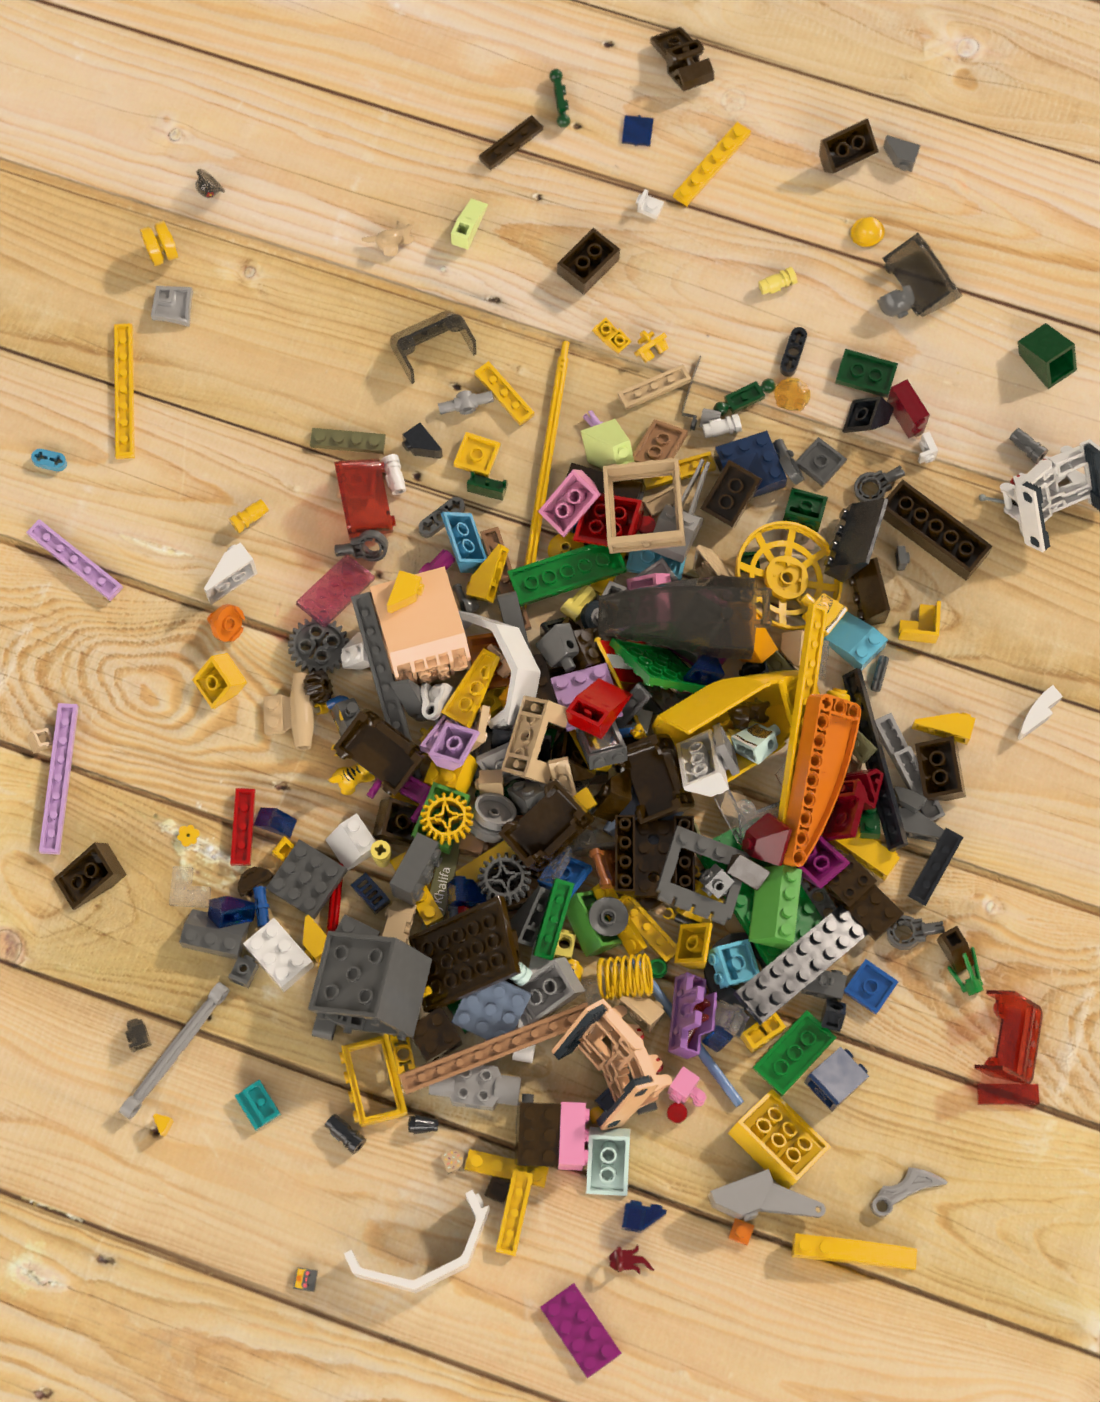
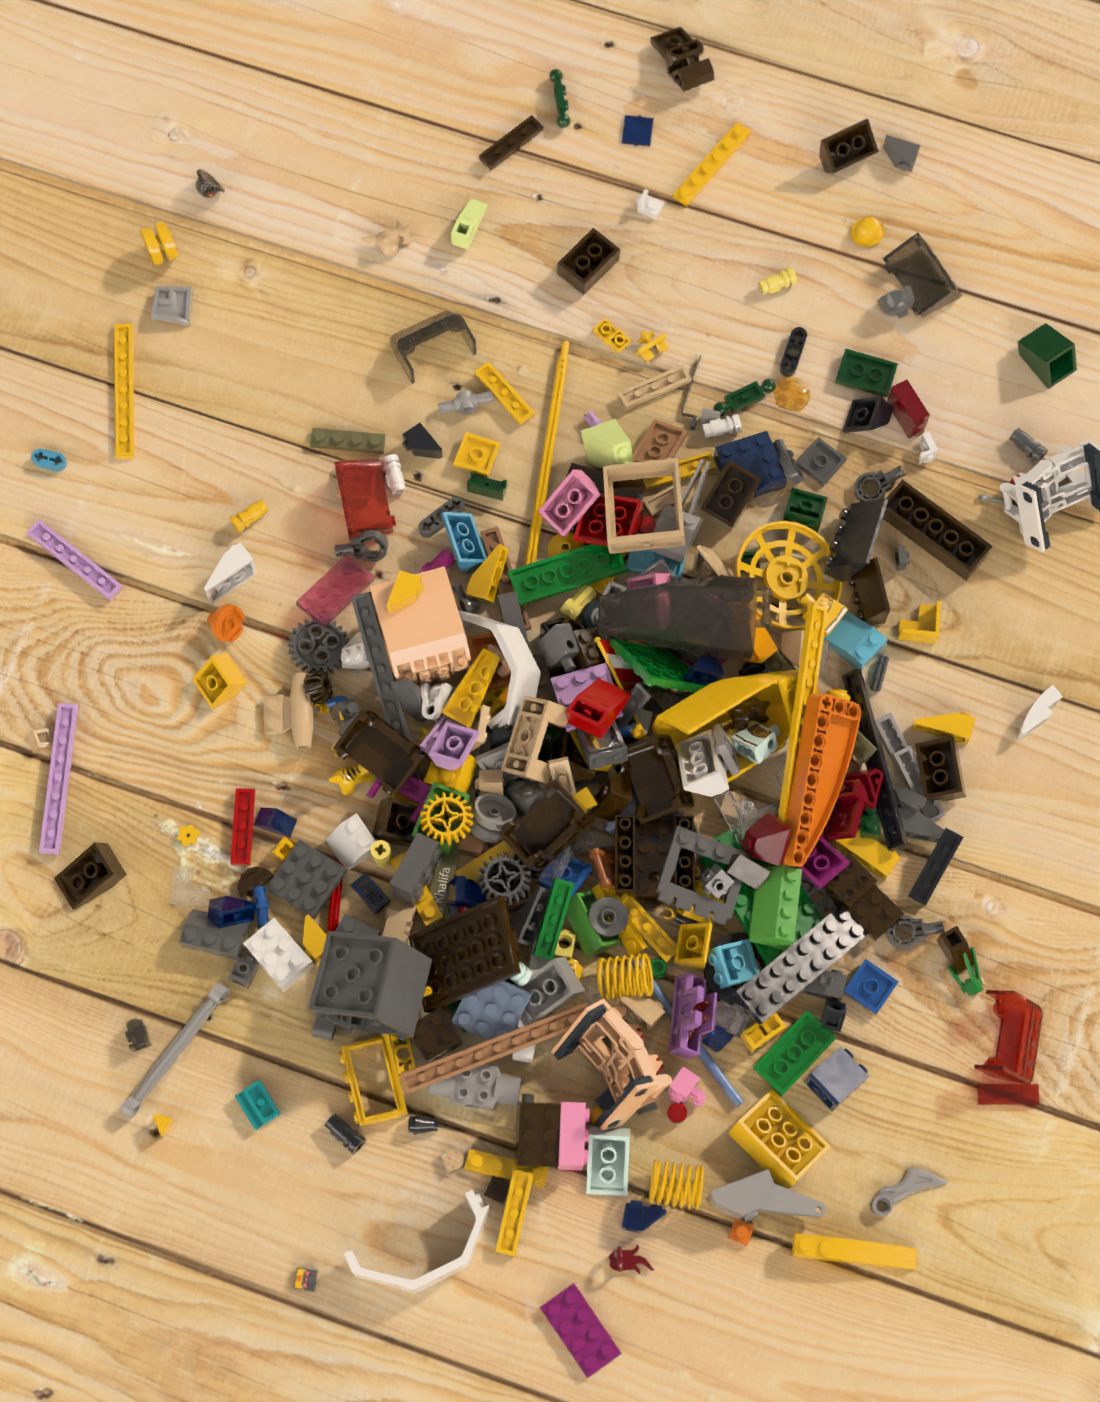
none -> yellow piece [649,1159,704,1210]

